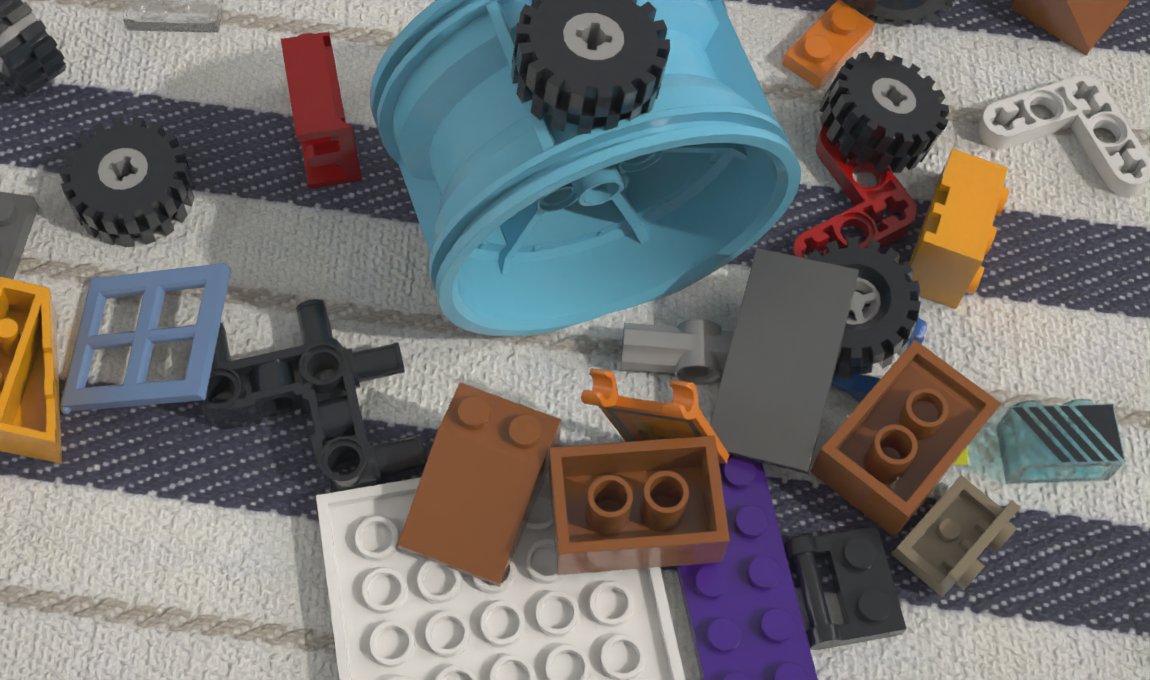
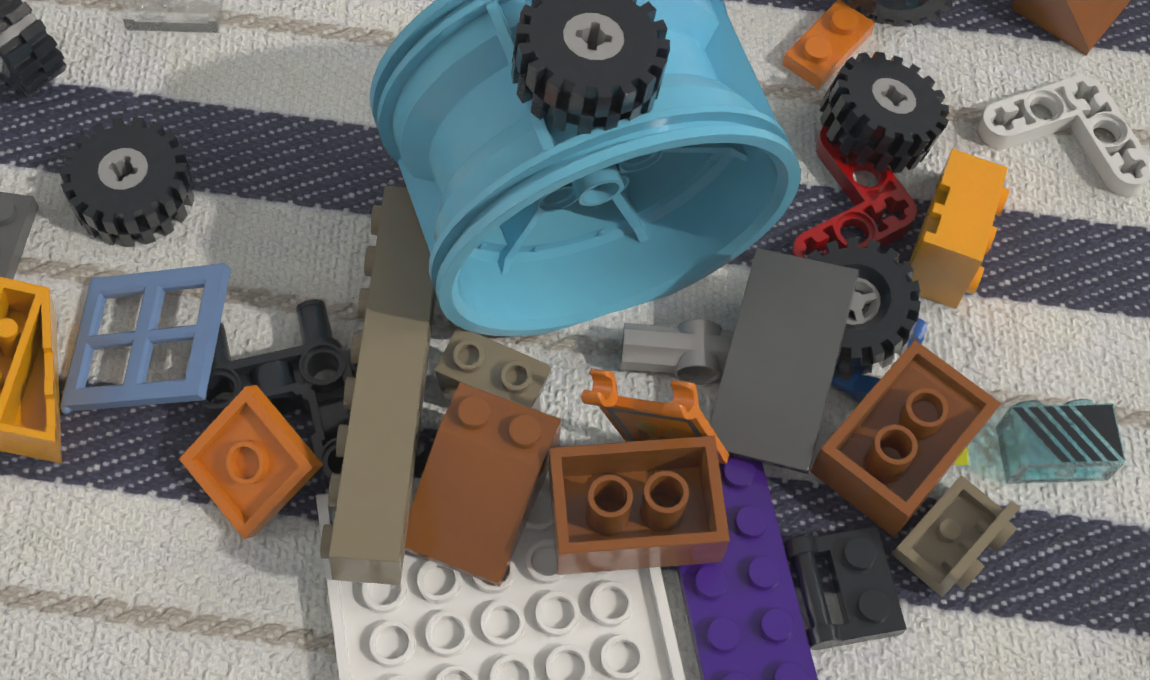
red window [280,32,362,189] -> none
none -> orange plate [179,385,323,539]
none -> dark tan brick [320,186,436,585]
none -> dark tan bracket [434,327,551,412]

